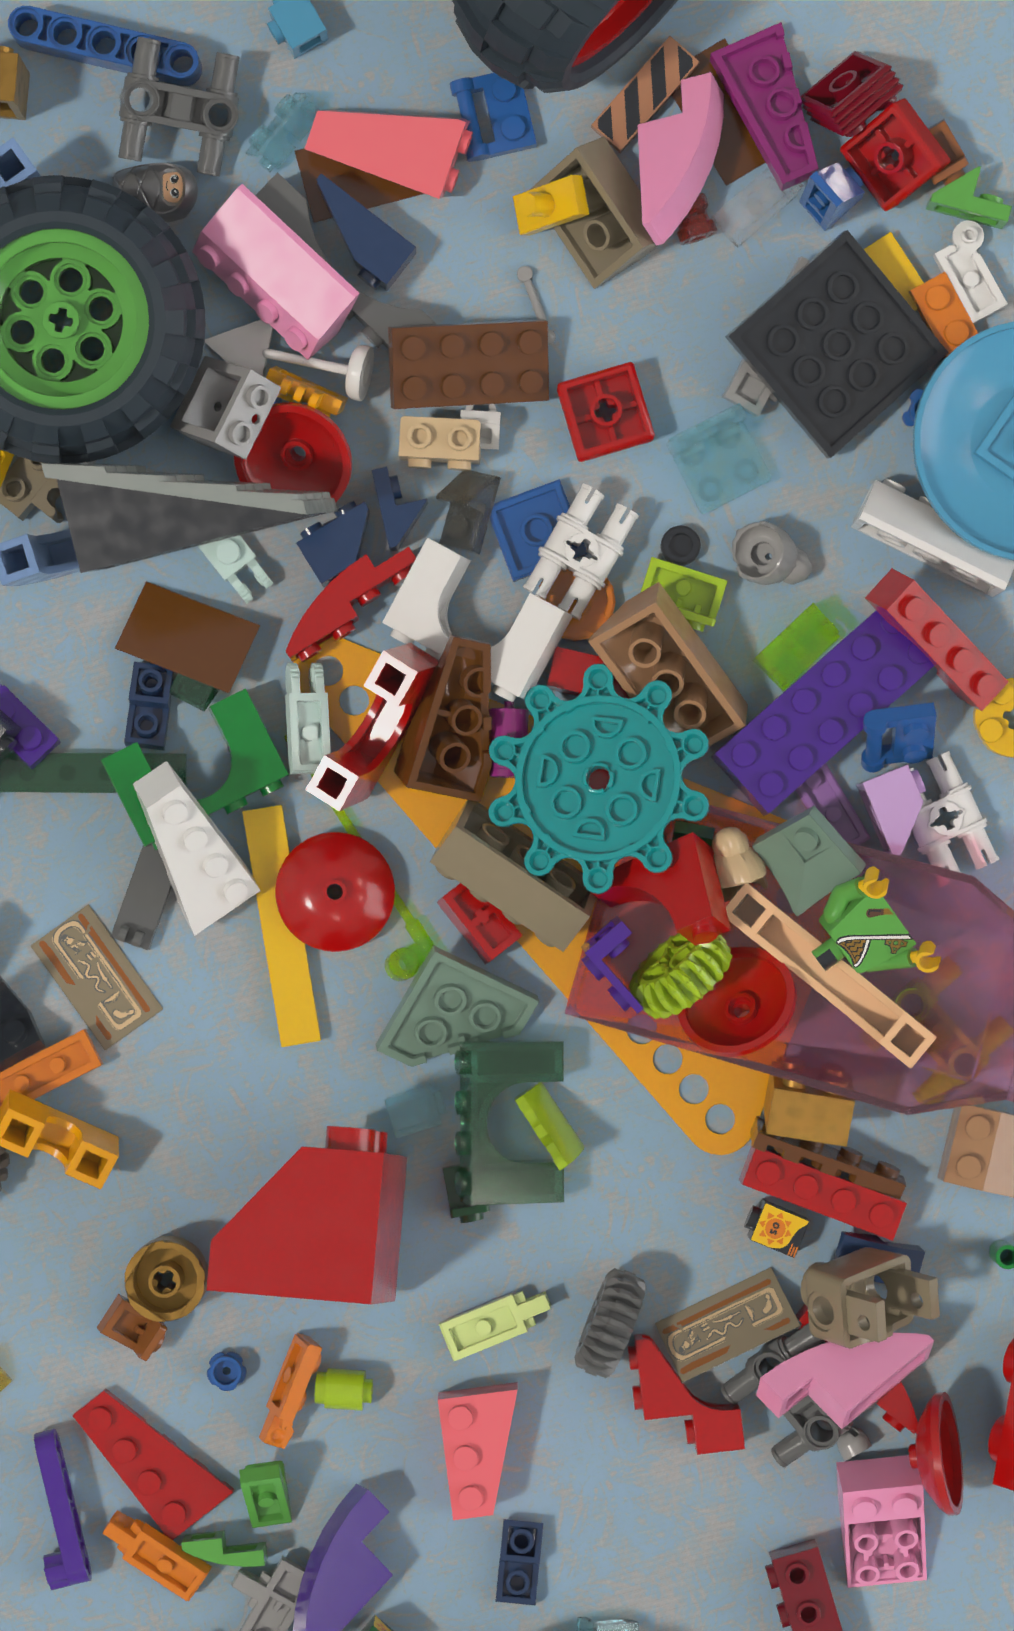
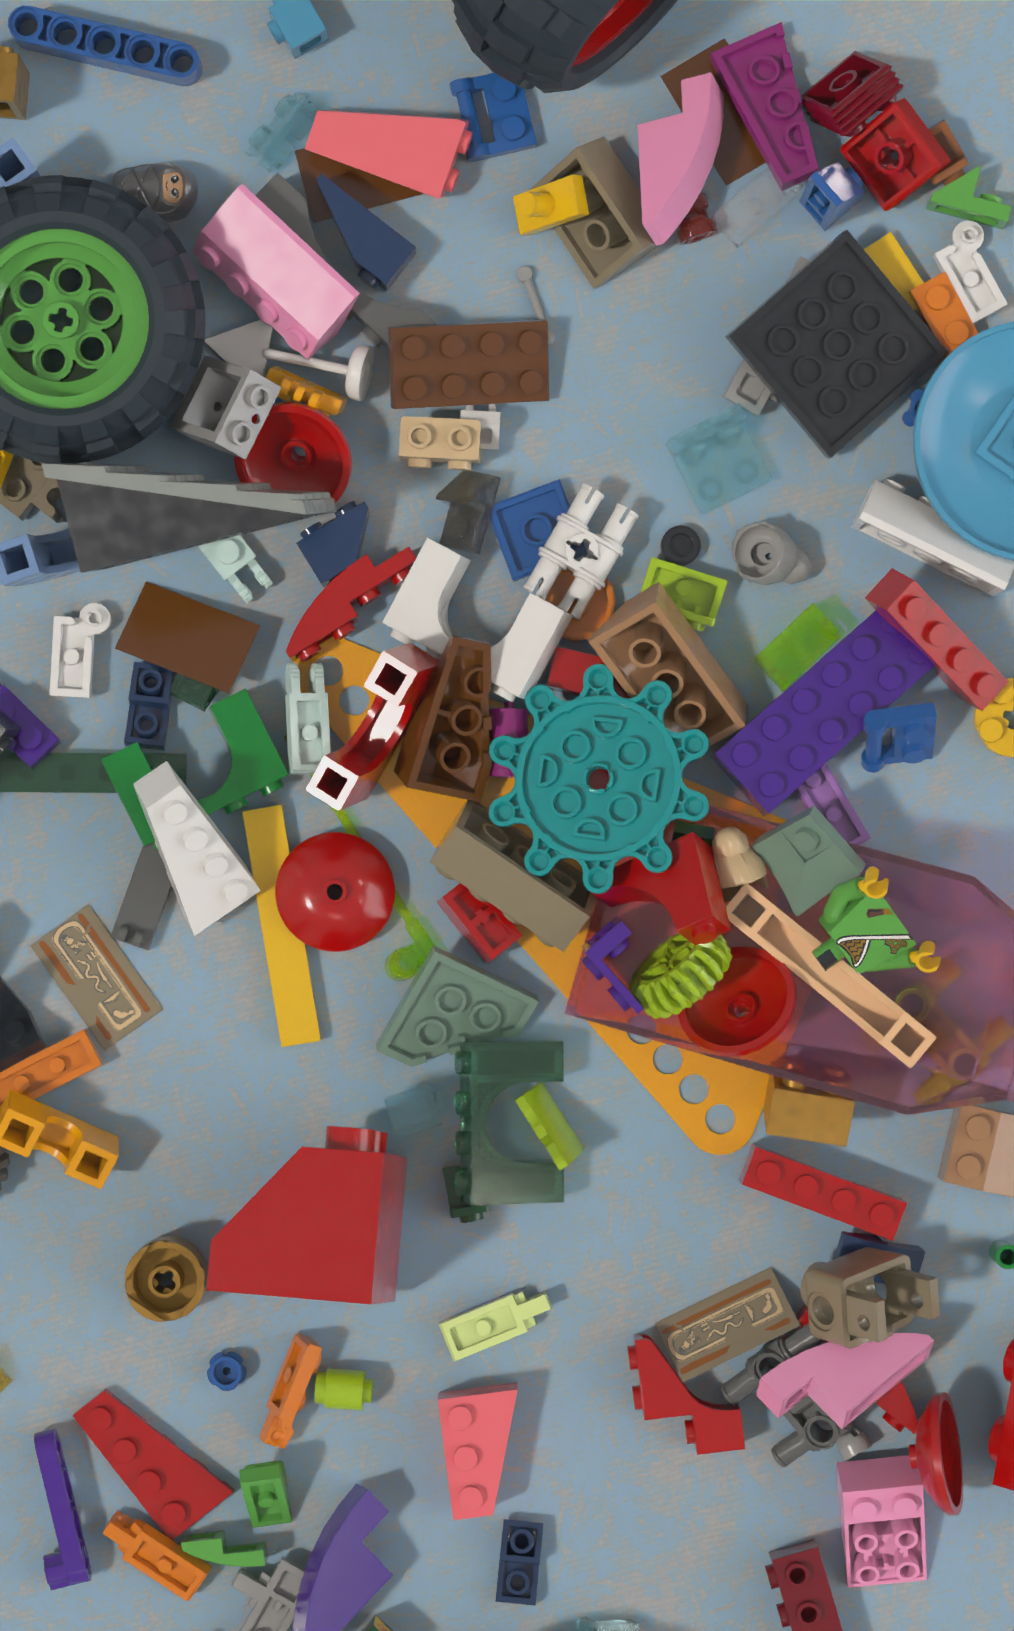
dark orange bracket [97,1294,167,1361] -> none
dark grey piece [118,37,240,177] -> none
dark blue slope [371,466,428,552] -> none
red brick [557,362,655,462] -> none
dark grey gear [574,1268,646,1378] -> none
tile [591,36,700,154] -> none
brick [744,1199,810,1258] -> none
reddish brown wing [750,1116,906,1199] -> none
lavender slope [856,765,926,858] -> none
white pin [910,751,999,886] -> none
none -> white hinge [49,603,111,698]

